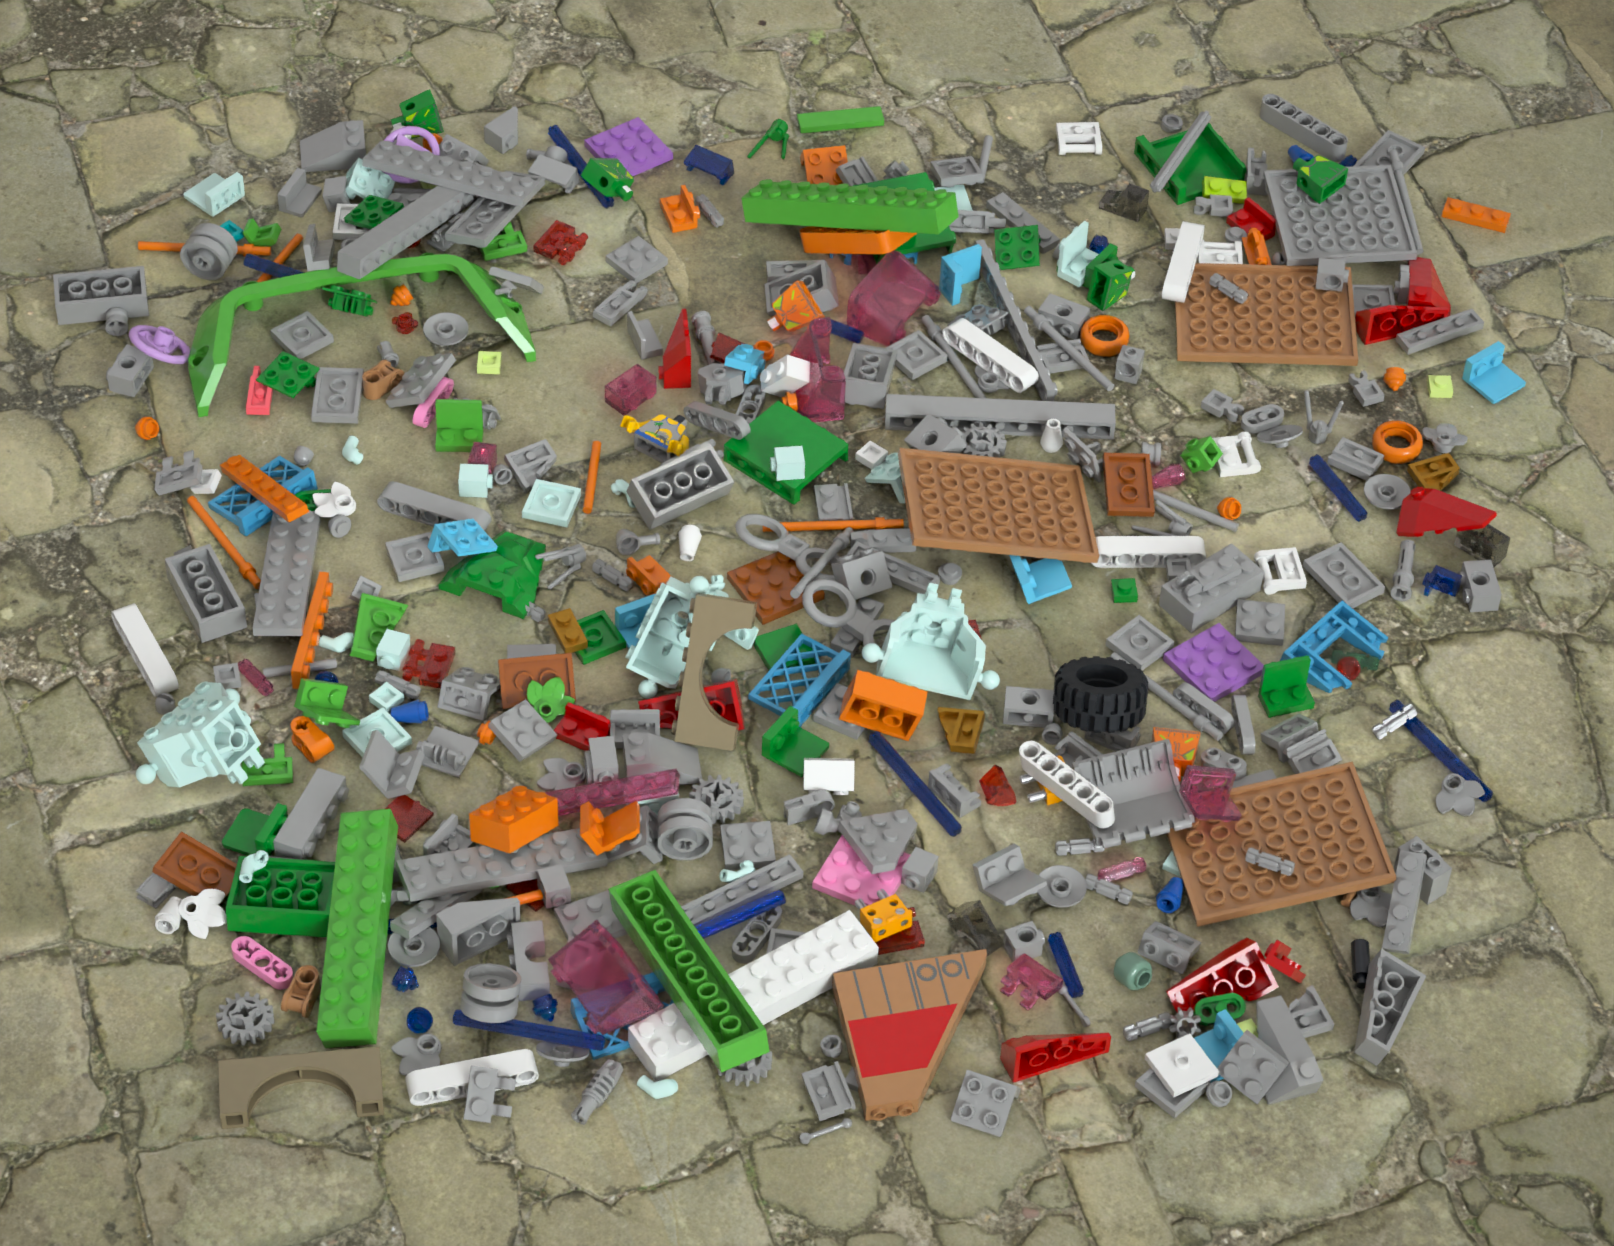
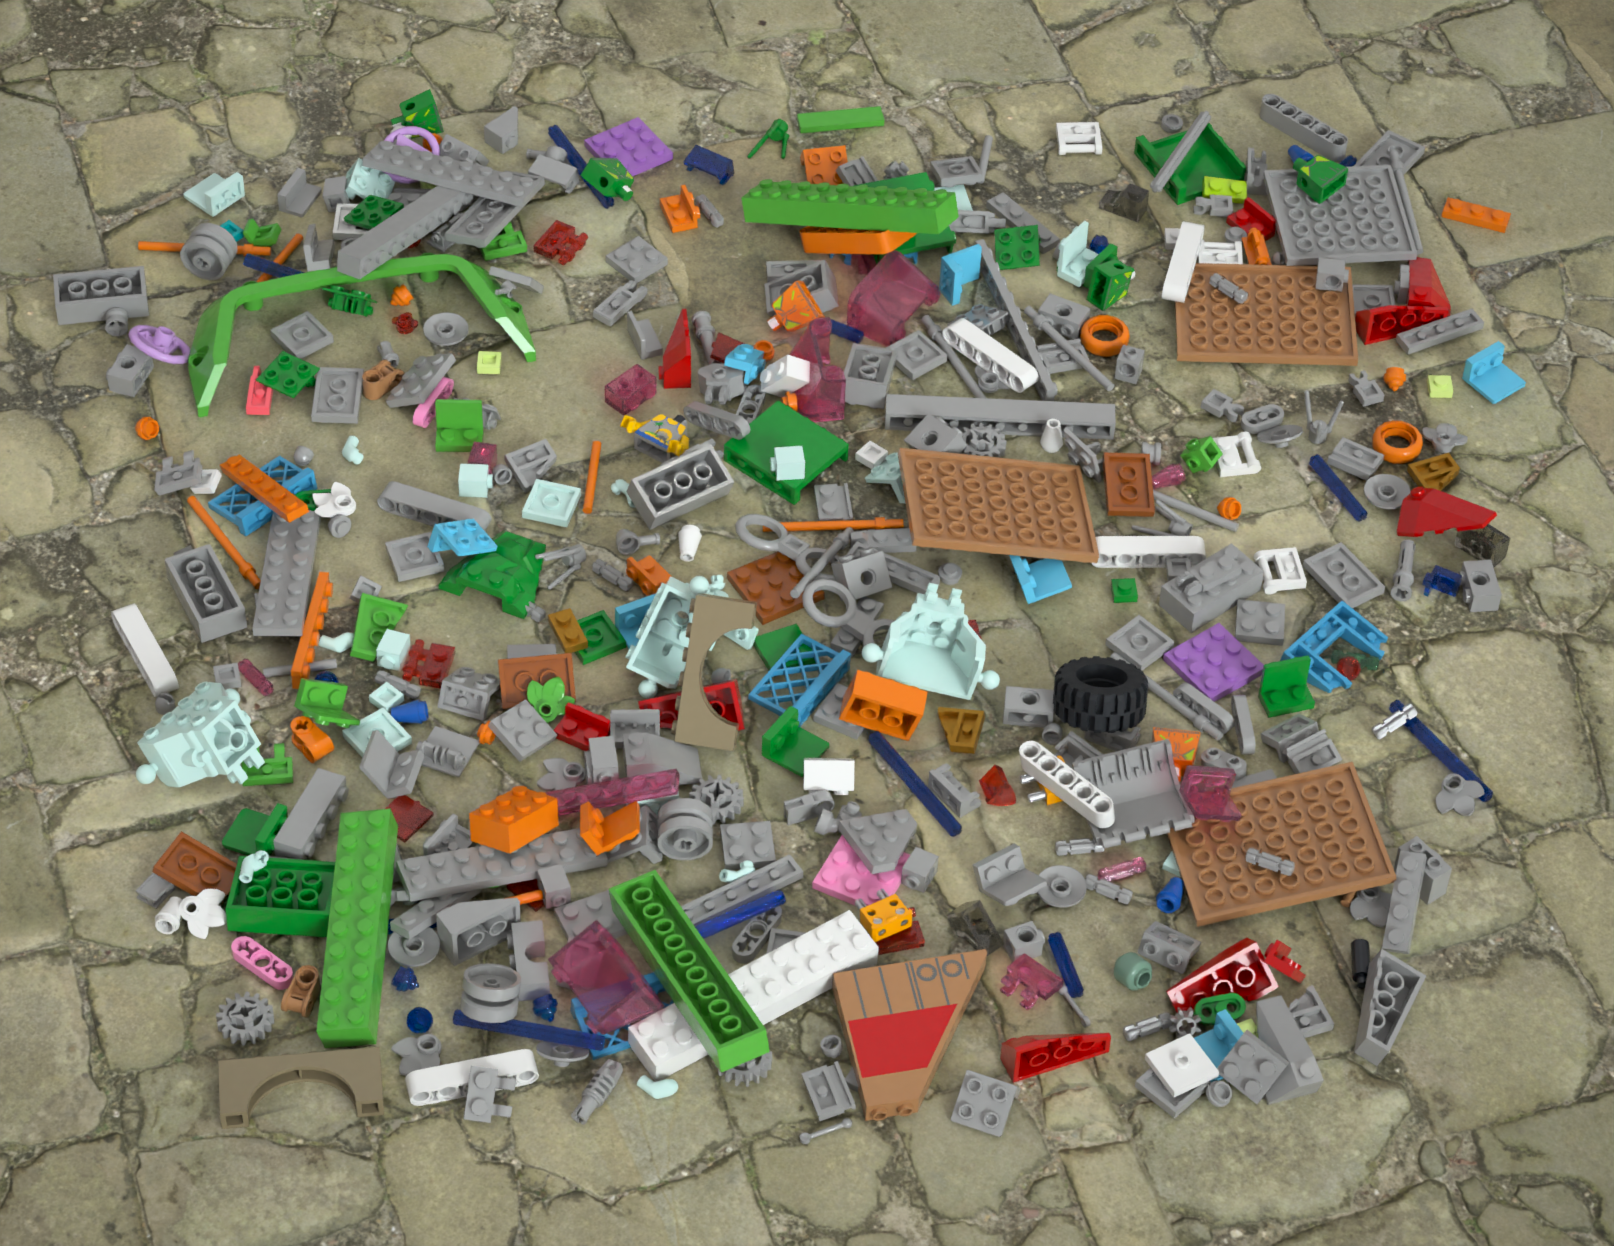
light grey slope [300,120,366,172] -> none

